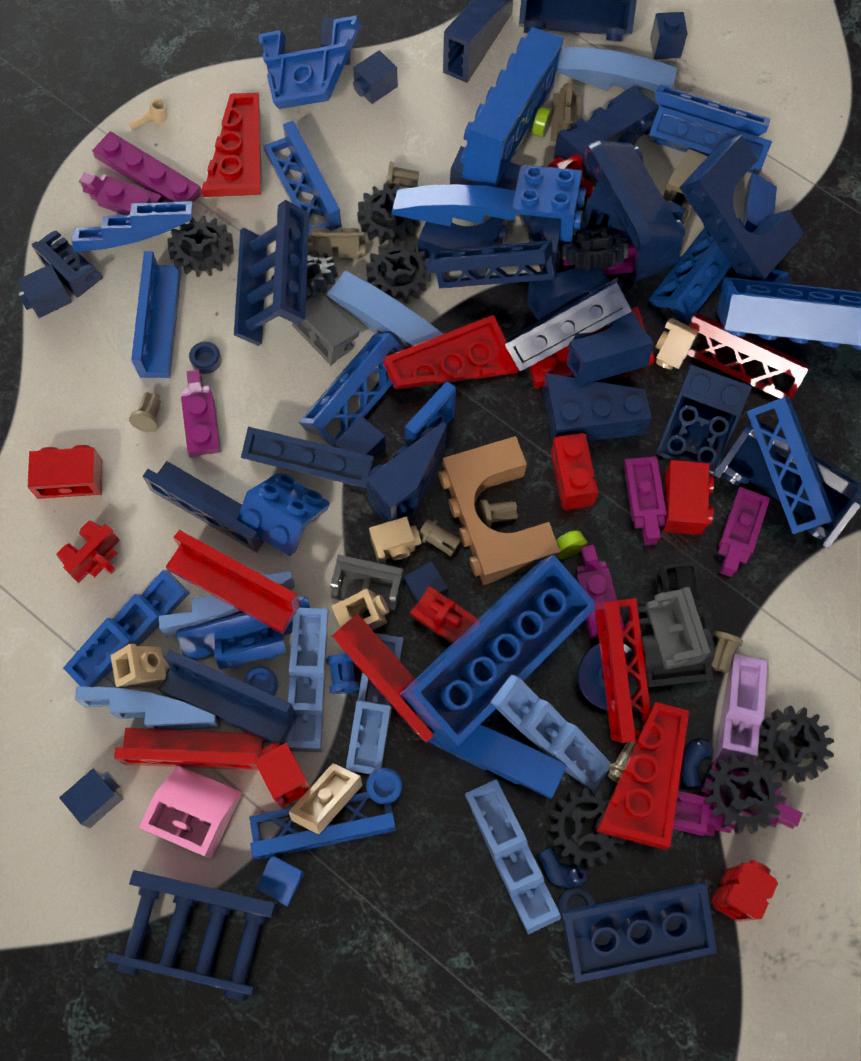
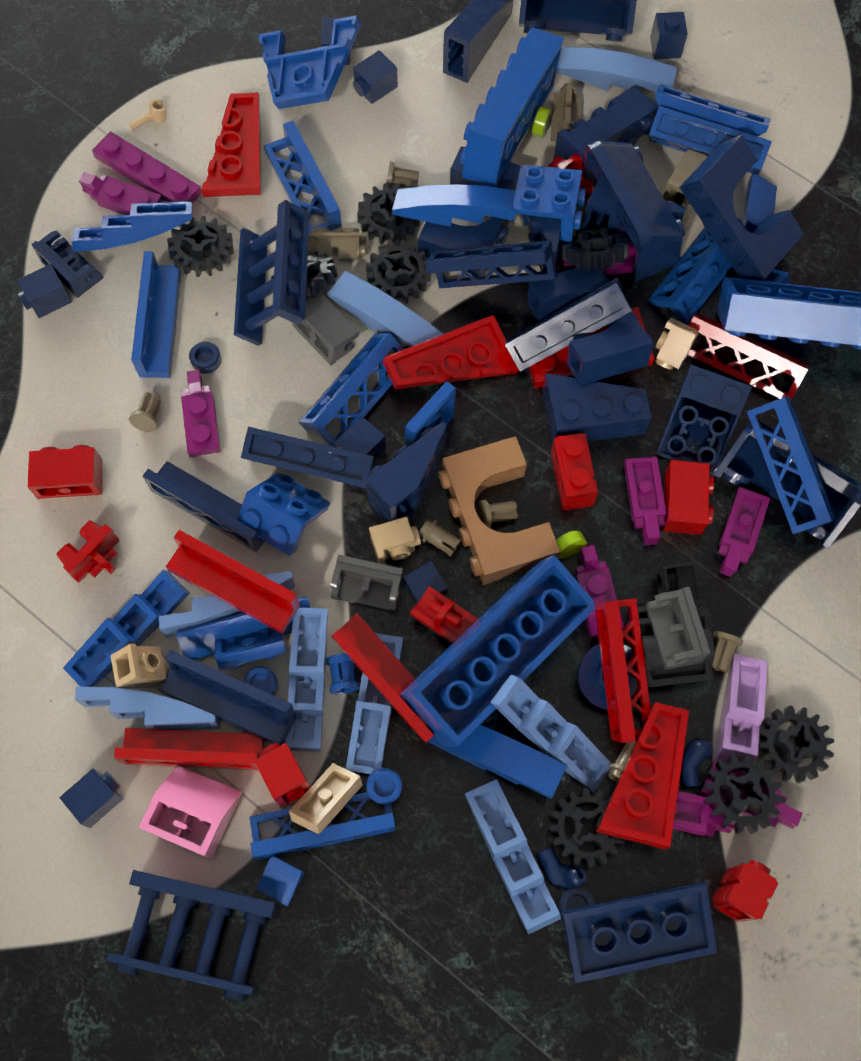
tan brick [332,589,389,630] -> none

